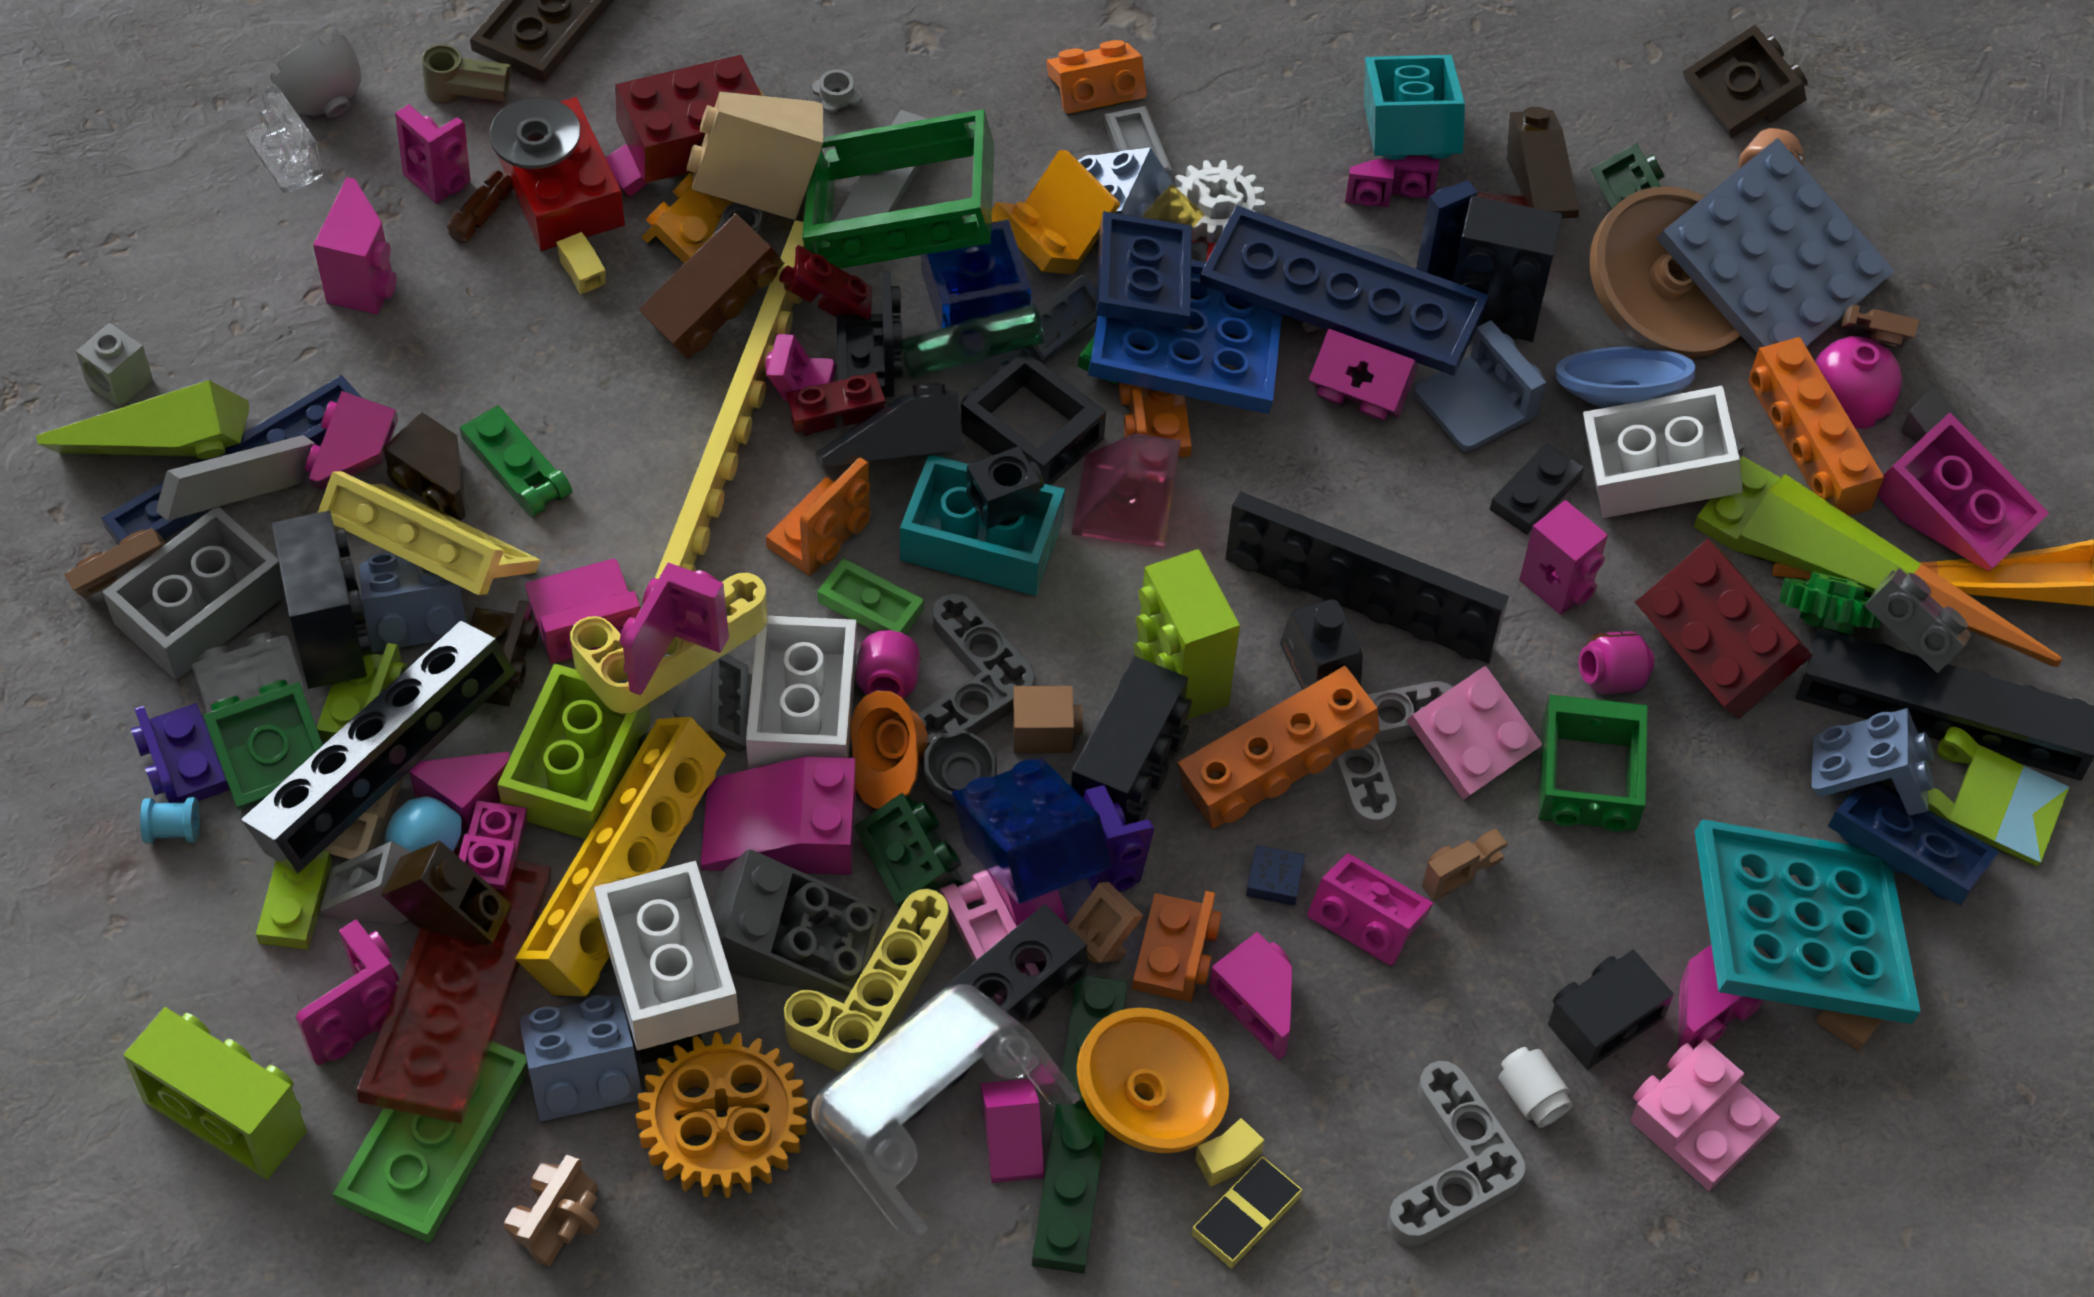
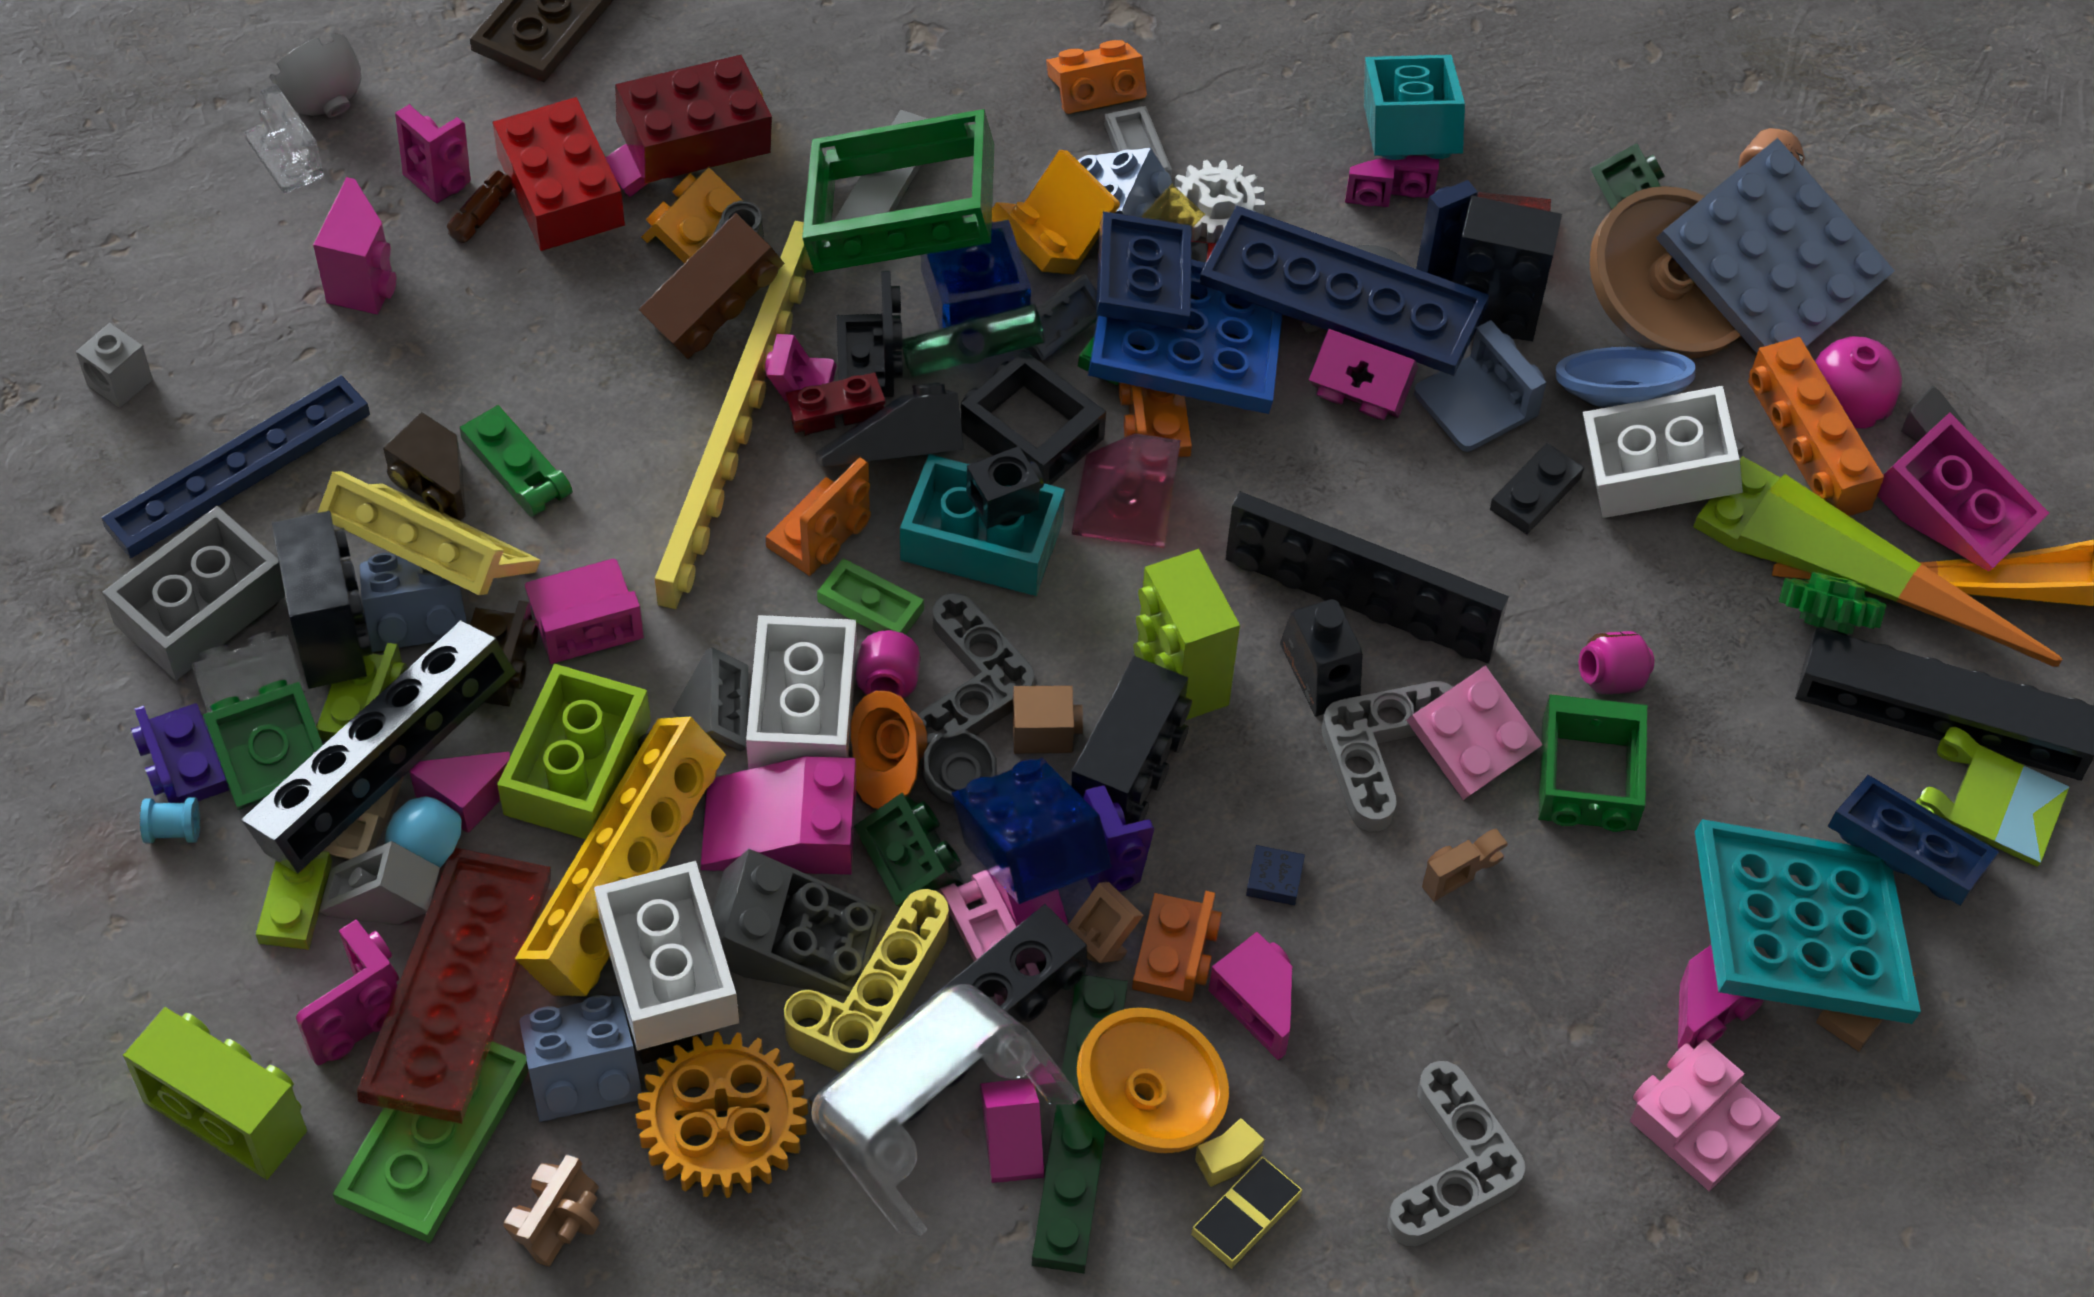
lime wedge [36,380,250,459] -> none
medium nougat plate [64,528,166,599] -> none
light grey tile [156,435,315,521] -> none
dark pink slope [305,391,399,490] -> none
dark brown slope [381,840,511,946] -> none
olive piece [422,44,511,103] -> none
dark pink slope [459,800,527,890] -> none
dark grey dish [489,97,580,169] -> none
light yellow piece [556,232,606,295] -> none
light yellow beam [570,573,768,714] -> none
dark pink bracket [619,562,729,695] -> none
tan slope [687,92,823,220] -> none
dark red hinge [779,245,872,320] -> none
light grey plate [812,69,862,113] -> none
orange brick [1177,666,1380,829] -> none
dark pink bracket [1307,853,1433,965] -> none
white brick [1498,1047,1573,1128] -> none
dark brown slope [1507,107,1579,219] -> none
dark pink brick [1519,500,1608,615] -> none
black brick [1548,949,1674,1070] -> none
dark red brick [1635,538,1813,719] -> none
dark brown plate [1683,24,1808,139] -> none
sand blue bracket [1811,708,1934,816] -> none
medium nougat plate [1840,305,1920,348] -> none
dark grey plate [1865,568,1972,673] -> none

